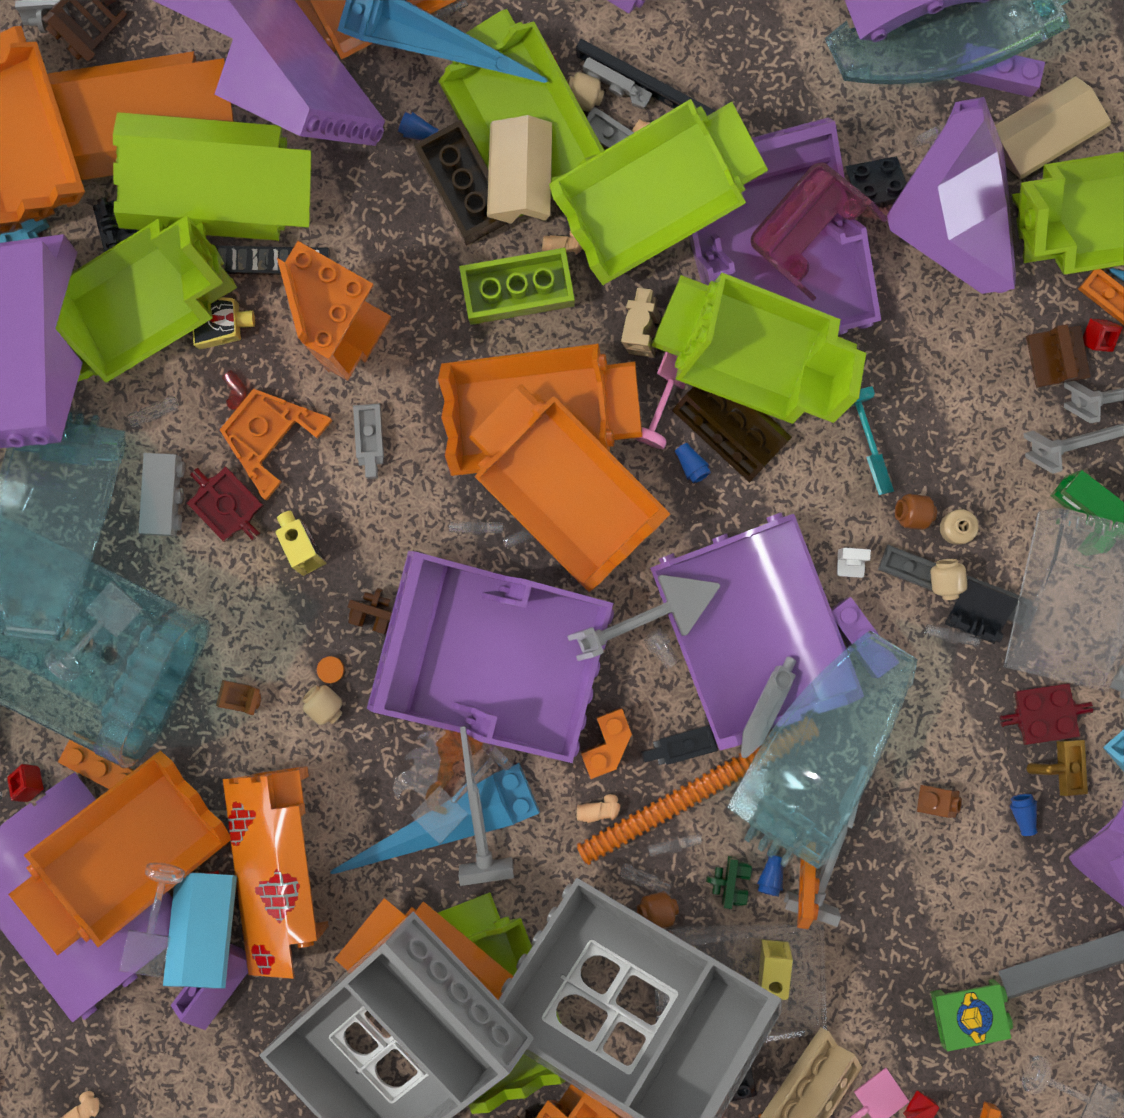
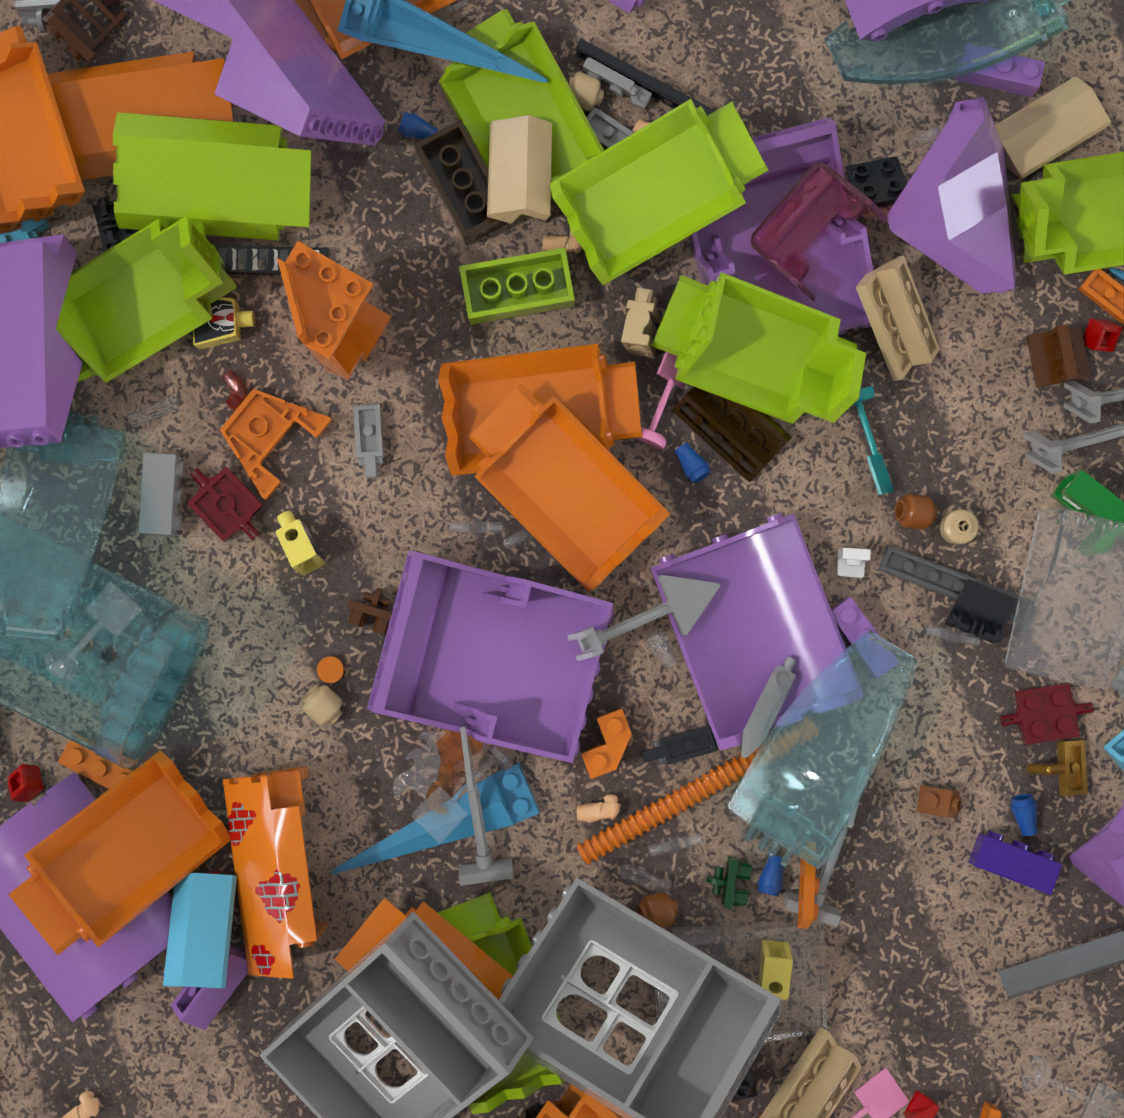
clear piece [119,863,185,978] -> none
dark orange bracket [216,679,261,715] -> none
tan head [930,559,968,600] -> none
bright green panel [930,979,1013,1051] -> none
none -> tan slope [856,256,940,381]
none -> dark purple brick [968,830,1062,895]

